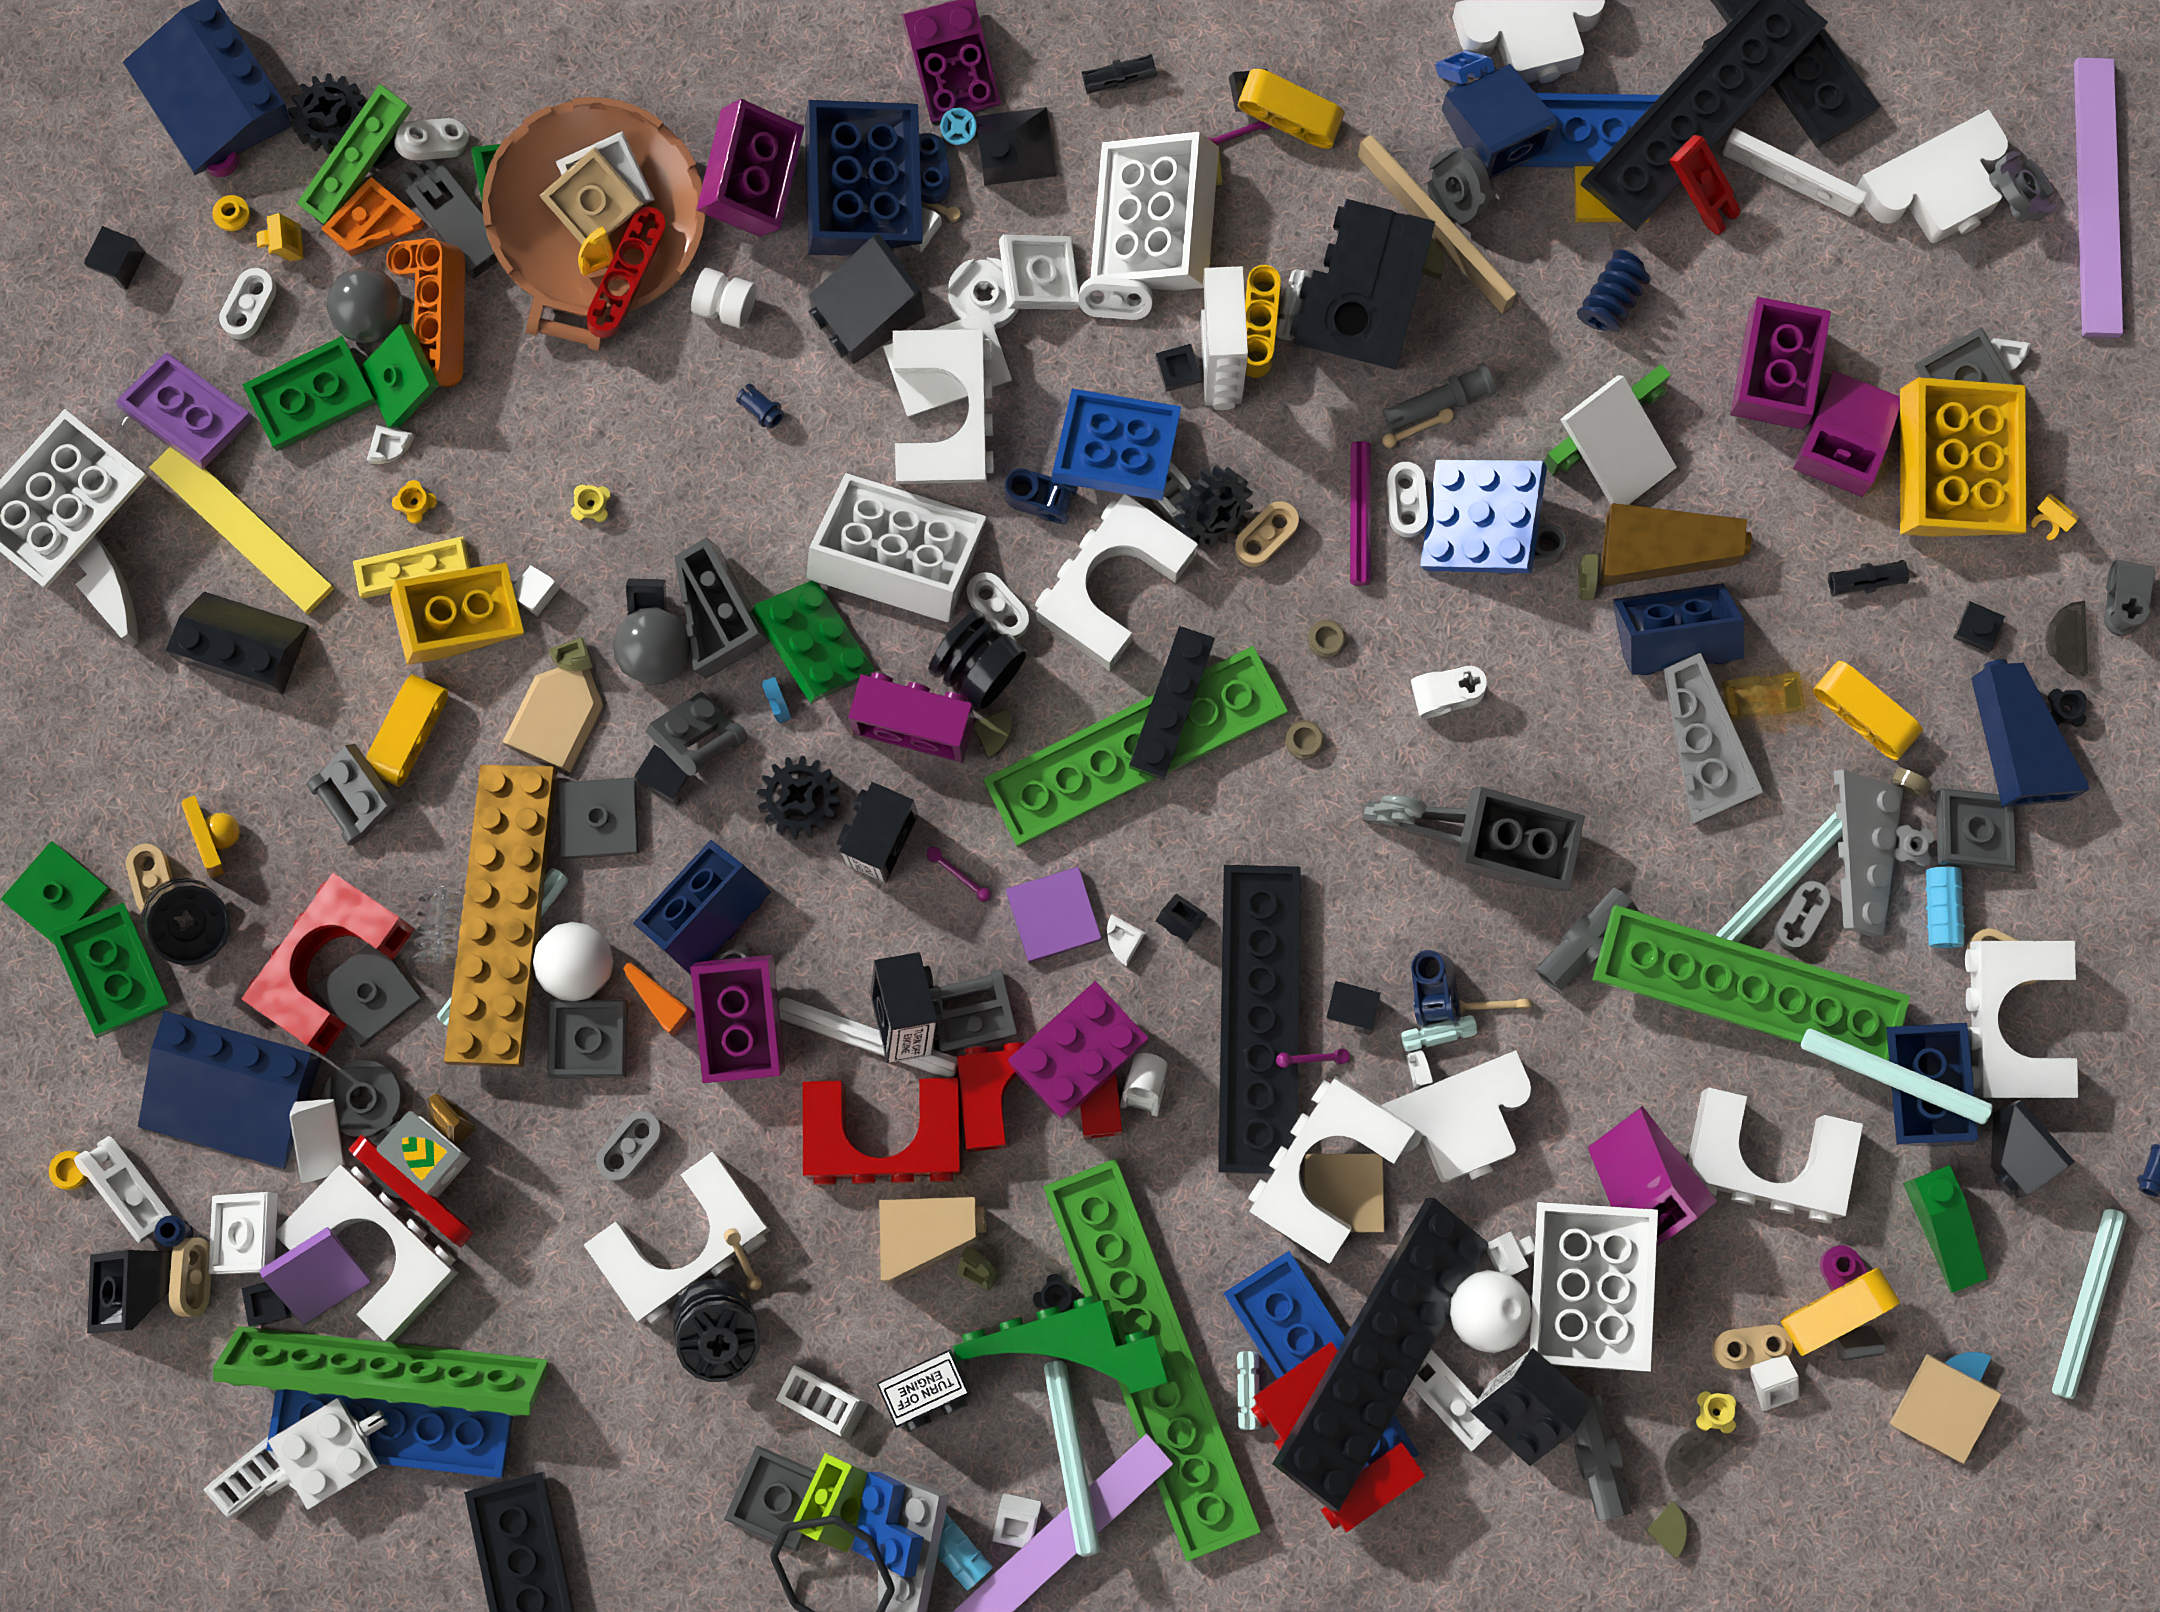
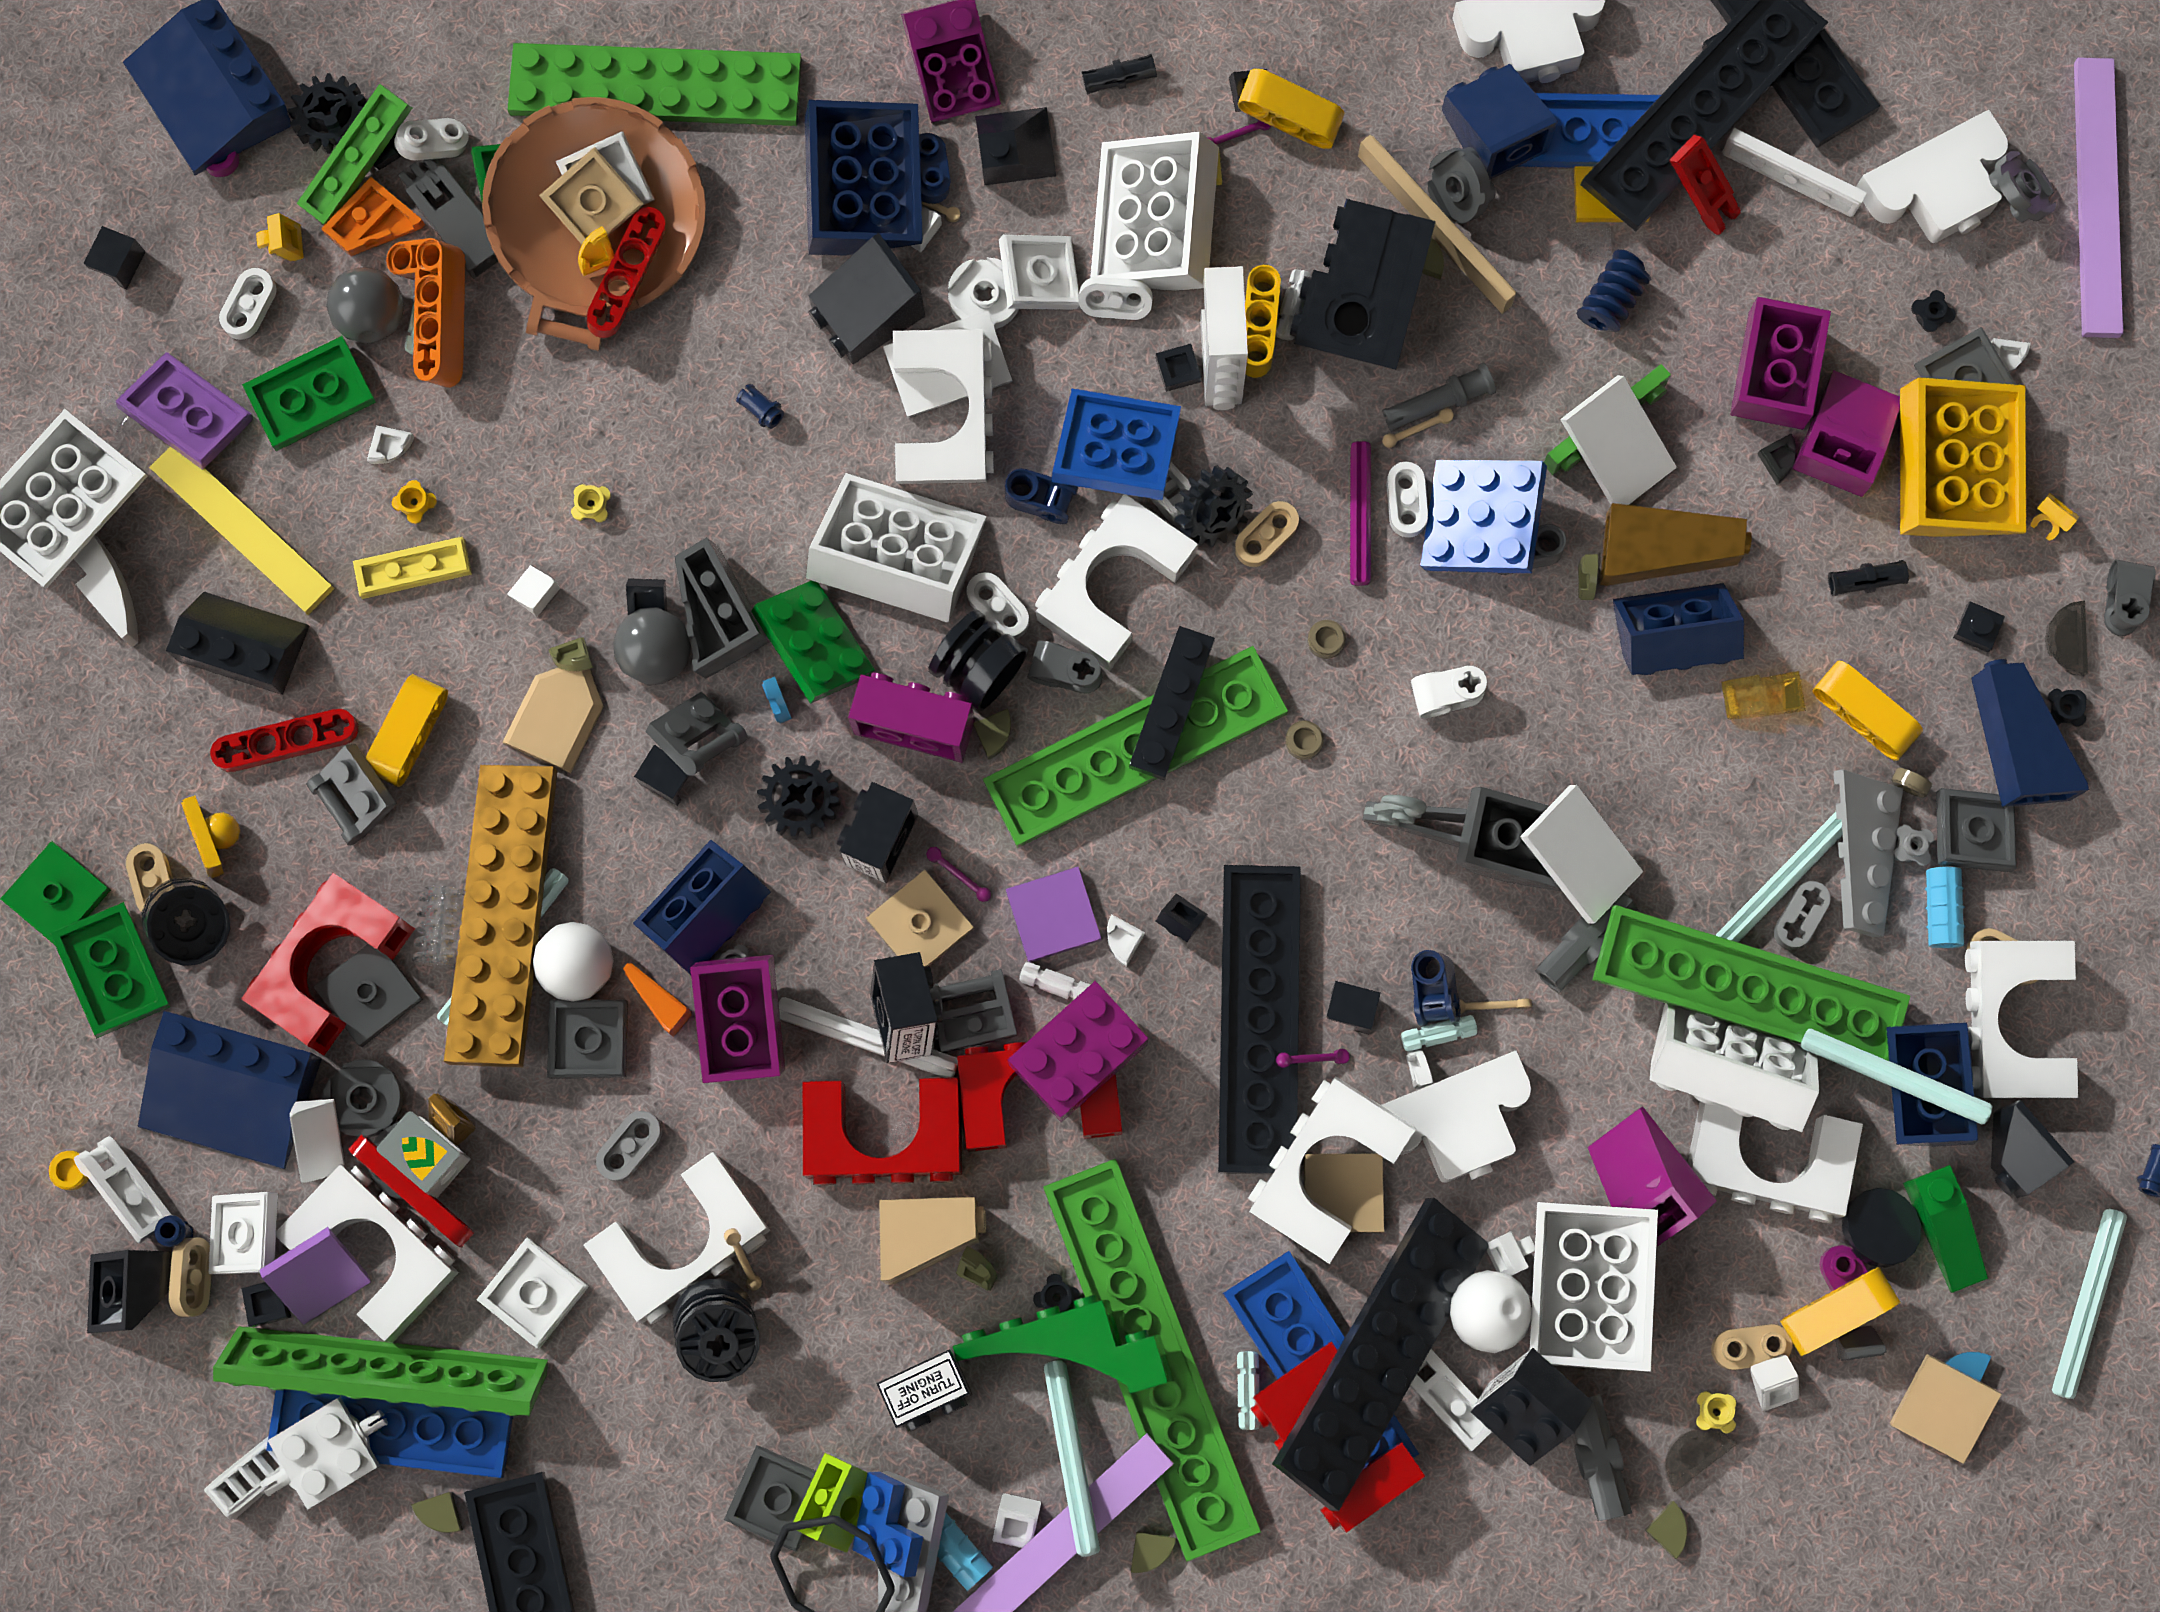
yellow plate [212,195,250,231] -> none
green plate [360,324,439,428] -> none
yellow slope [390,562,524,665] -> none
dark grey plate [558,777,639,859] -> none
white wheel [691,268,757,329] -> none
magenta brick [696,98,804,237] -> none
white slope [776,1365,868,1438] -> none
medium azure wheel [940,108,977,145] -> none
white piece [1120,1053,1168,1117] -> none
blue tile [1435,50,1495,84] -> none
light grey wing [1663,653,1763,824] -> none
none -> red beam [210,709,359,772]
none -> olive tile [411,1492,463,1533]
none -> white plate [477,1237,589,1349]
none -> bright green plate [507,43,802,126]
none -> tan plate [866,870,974,966]
none -> white axle [1020,962,1091,1000]
none -> dark grey piece [1027,641,1103,694]
none -> olive tile [1131,1532,1176,1573]
none -> white tile [1520,785,1643,923]
none -> white slope [1650,1003,1819,1132]
none -> pearl dark grey tile [1757,433,1796,485]
none -> black tile [1842,1188,1921,1268]
none -> black plate [1911,290,1956,332]

